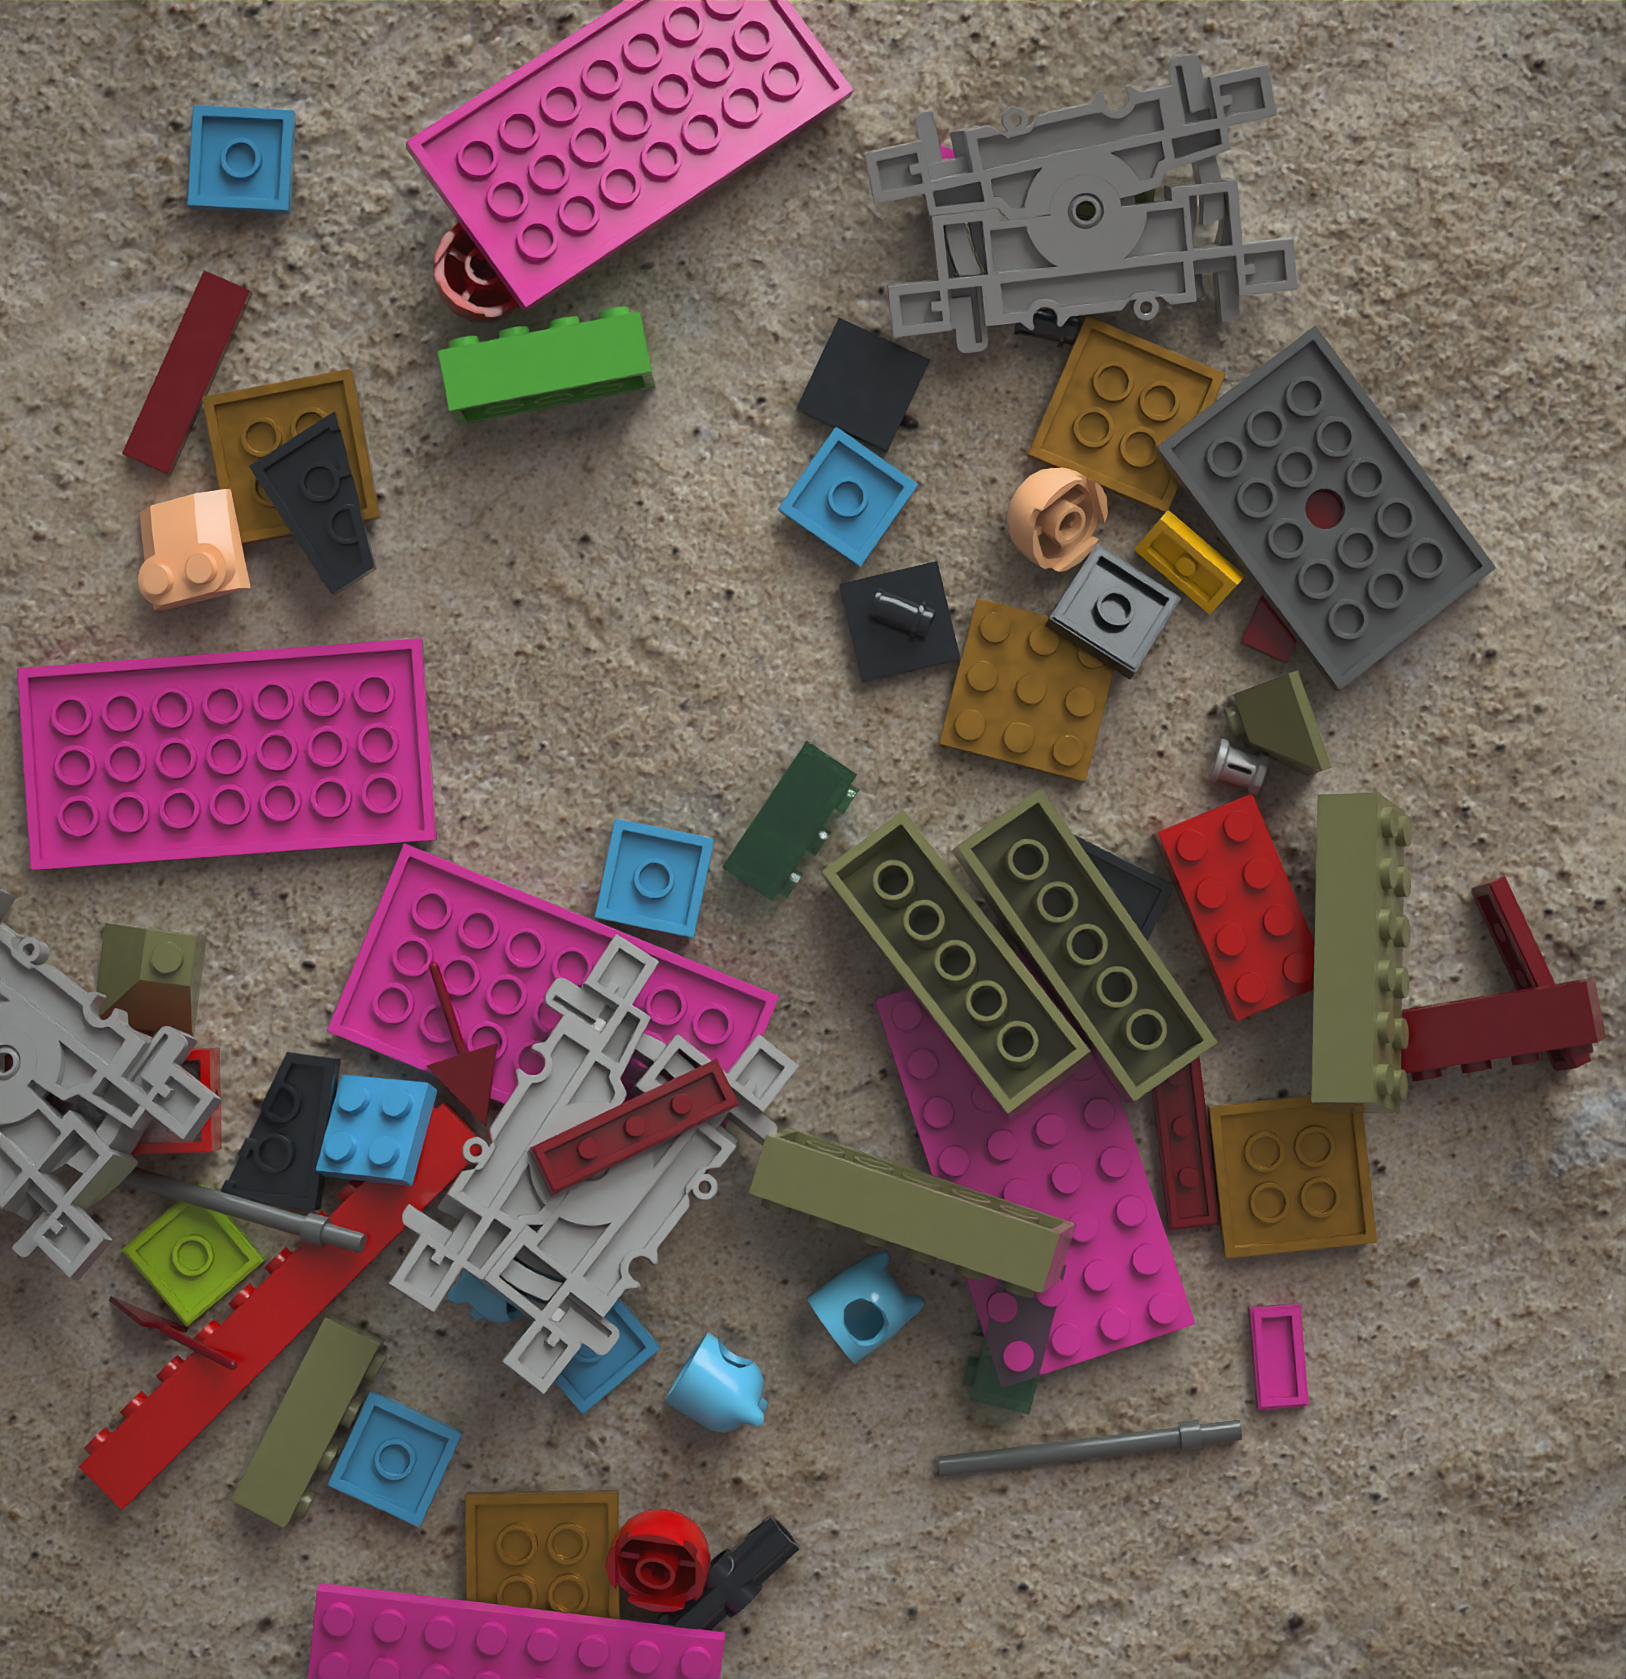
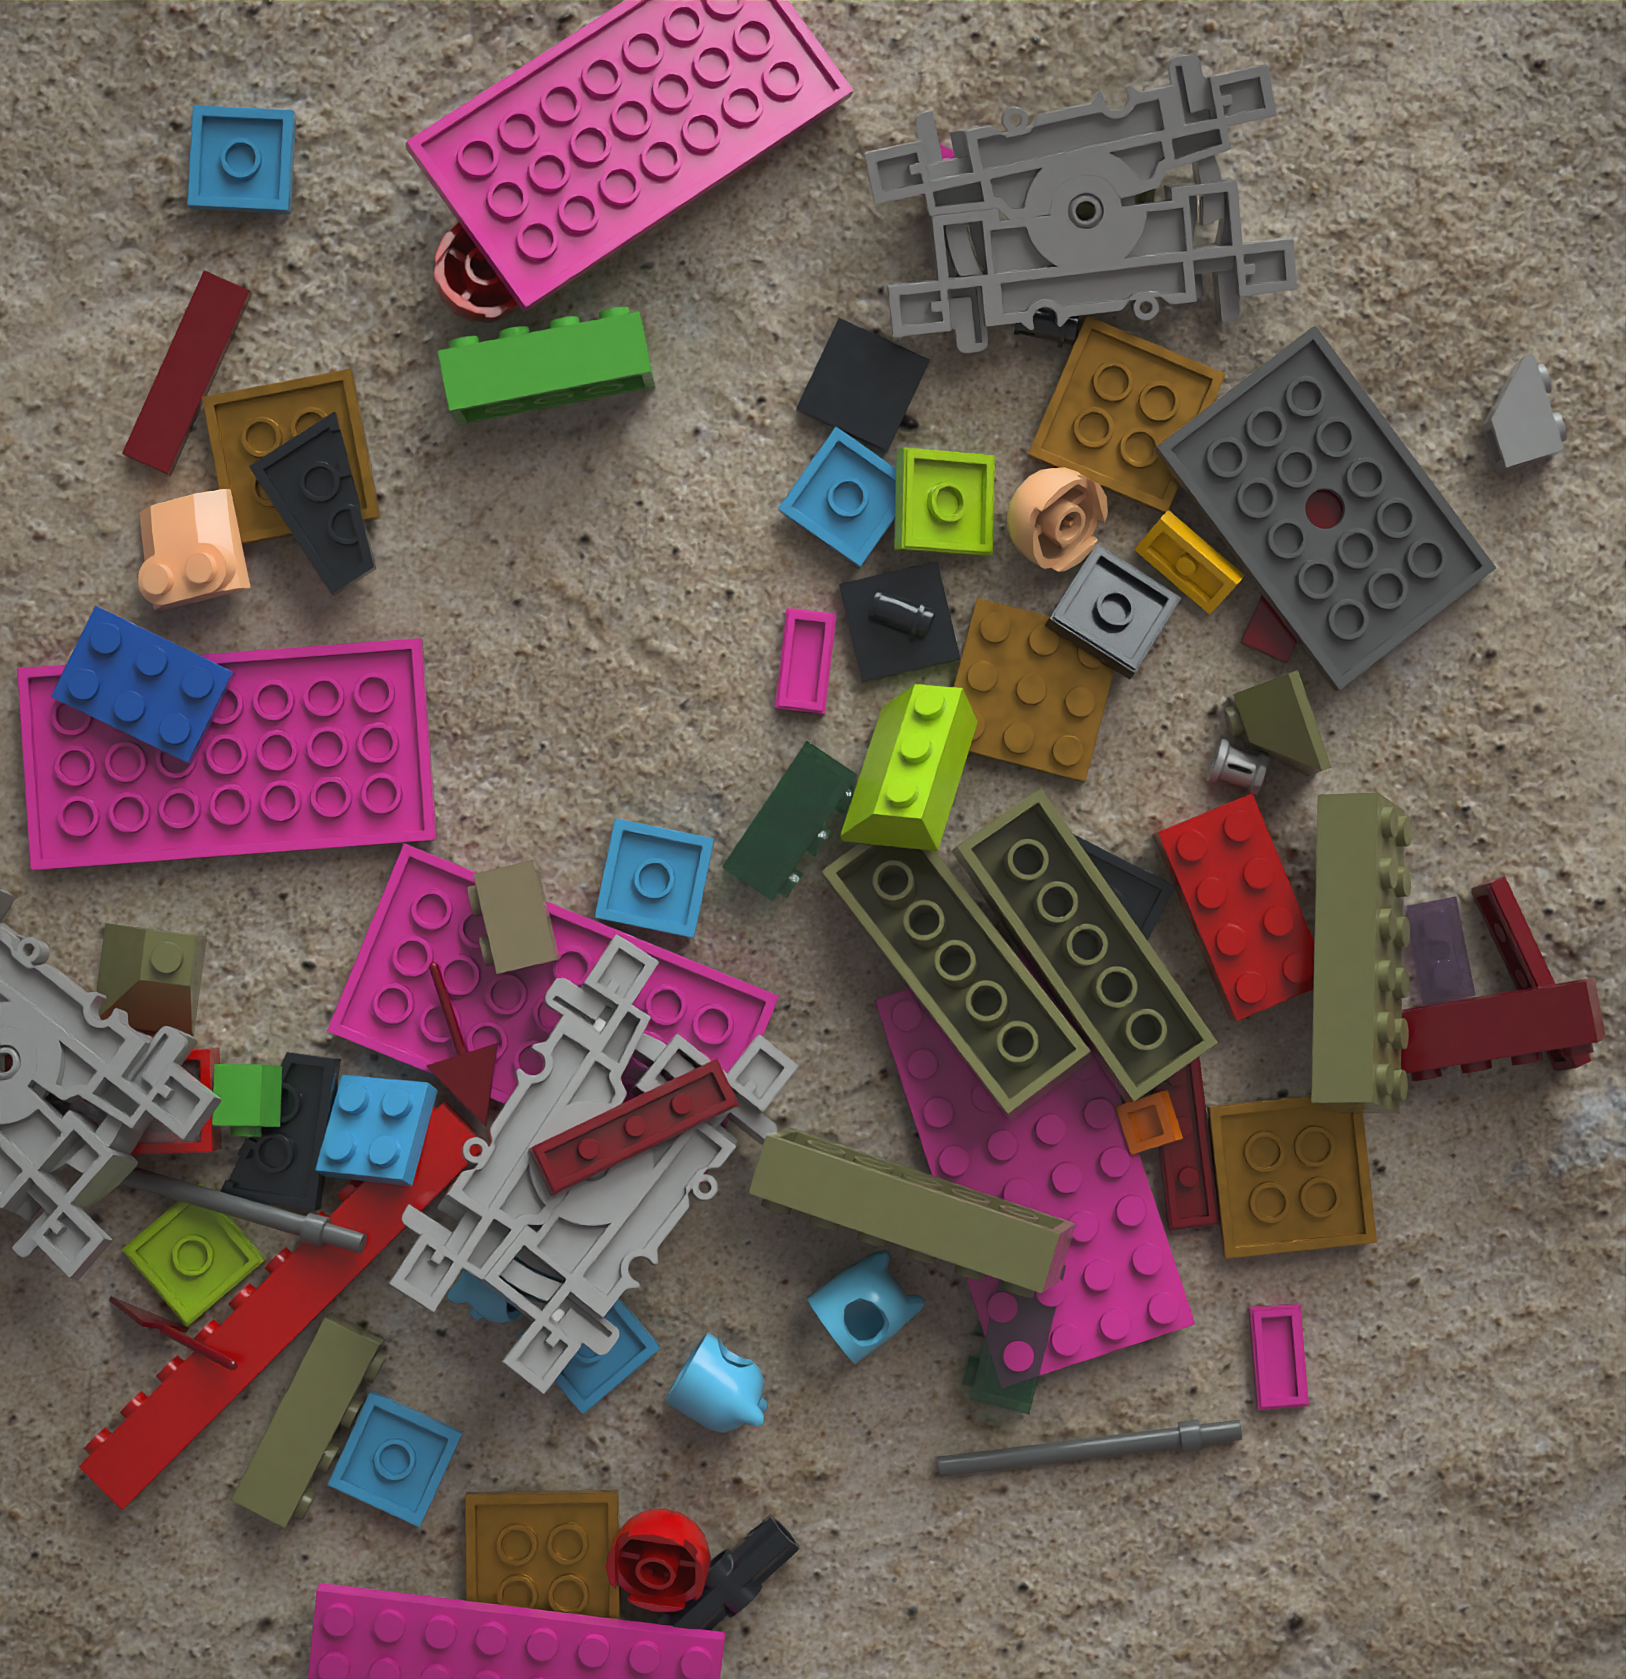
none -> blue plate [51,605,236,764]
none -> bright green brick [212,1064,282,1137]
none -> dark tan brick [467,860,560,974]
none -> dark pink tile [775,608,837,715]
none -> lime slope [840,684,978,851]
none -> lime tile [894,447,995,557]
none -> orange plate [1115,1090,1183,1155]
none -> clear purple plate [1404,896,1476,1005]
none -> light grey slope [1482,353,1567,474]

